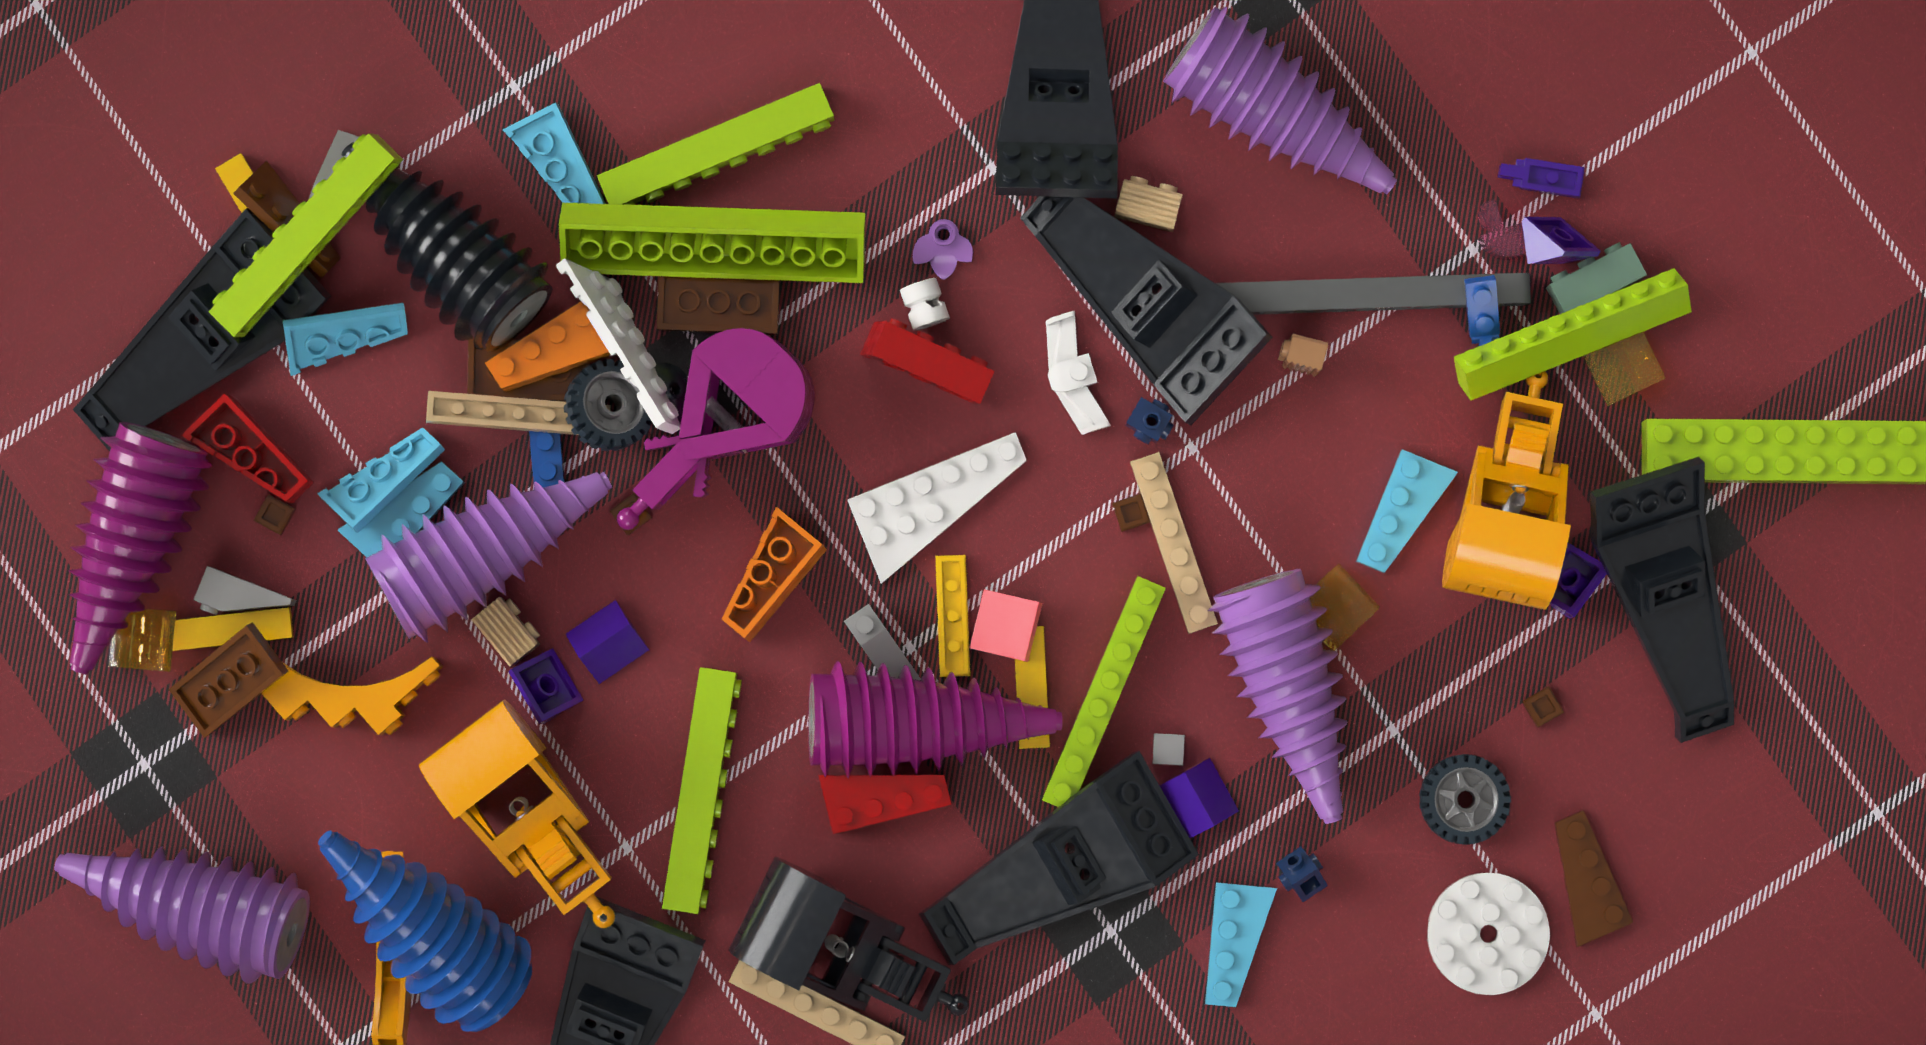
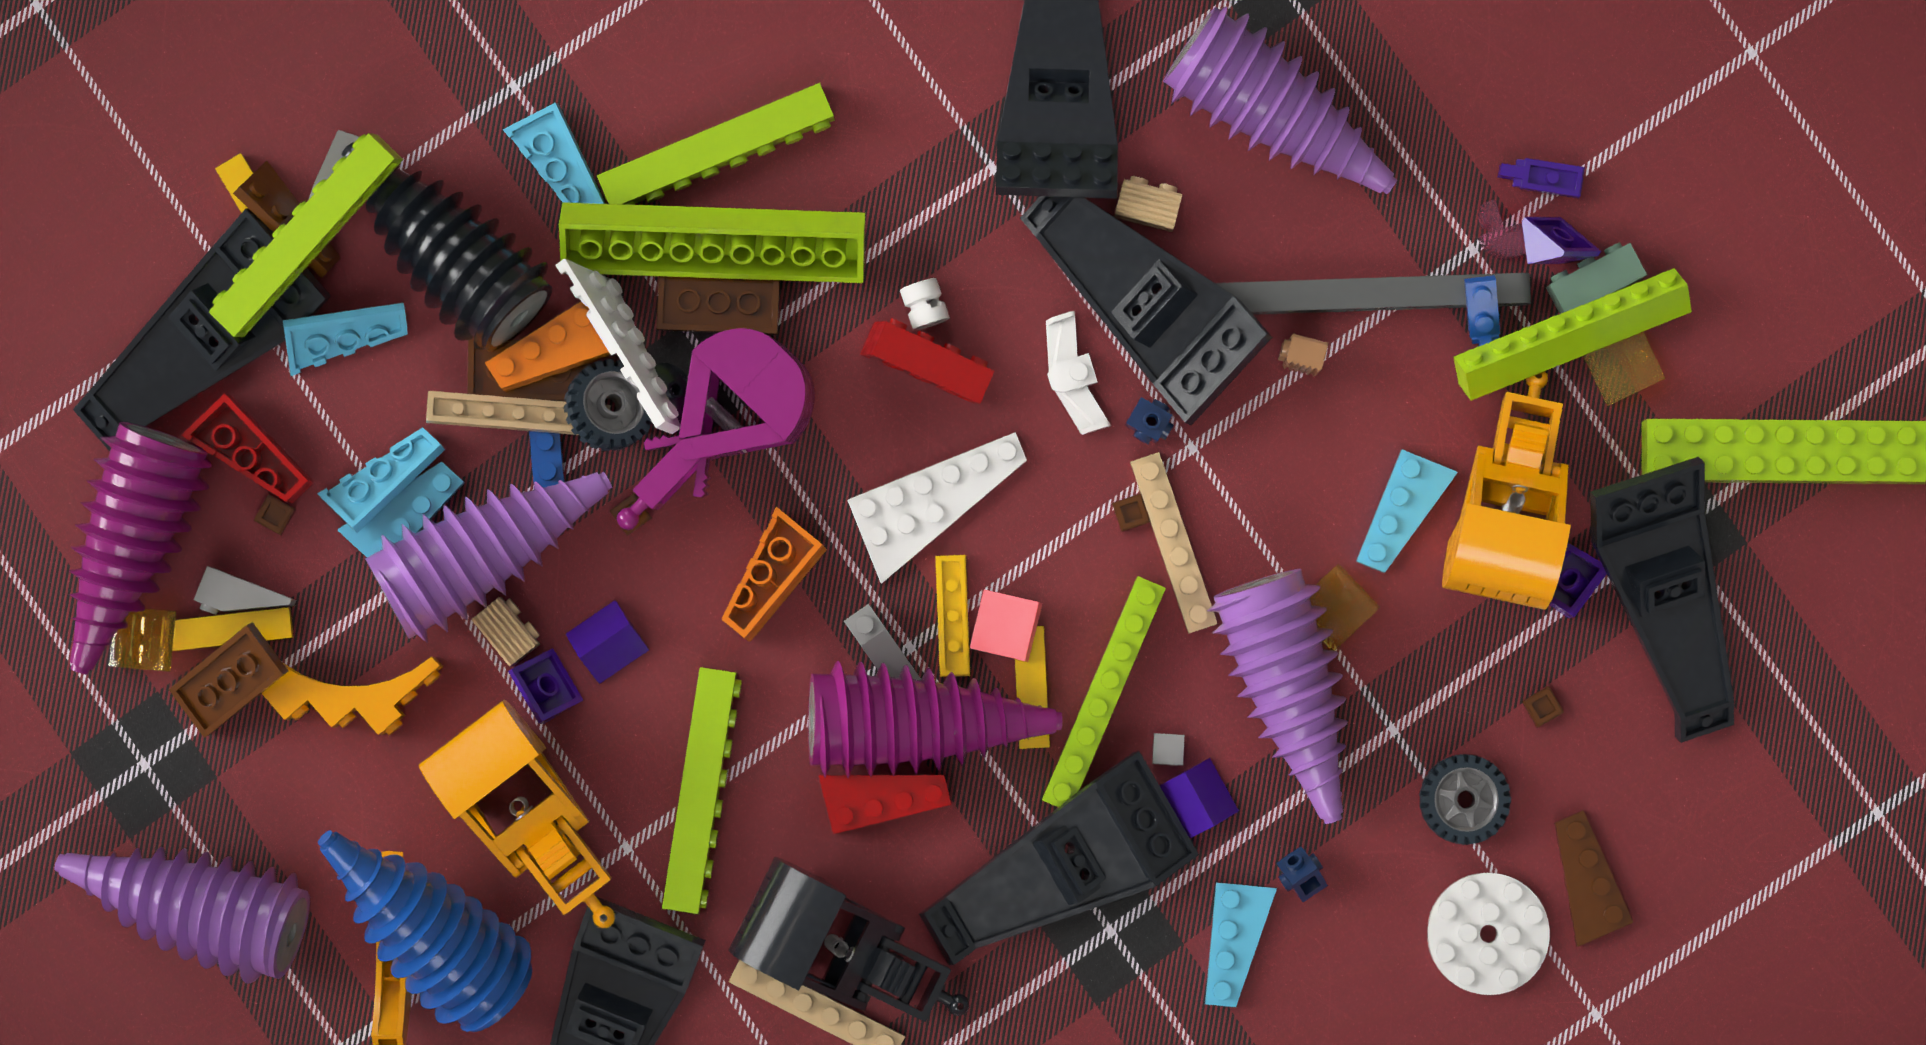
medium lavender plate [913,219,973,280] -> none

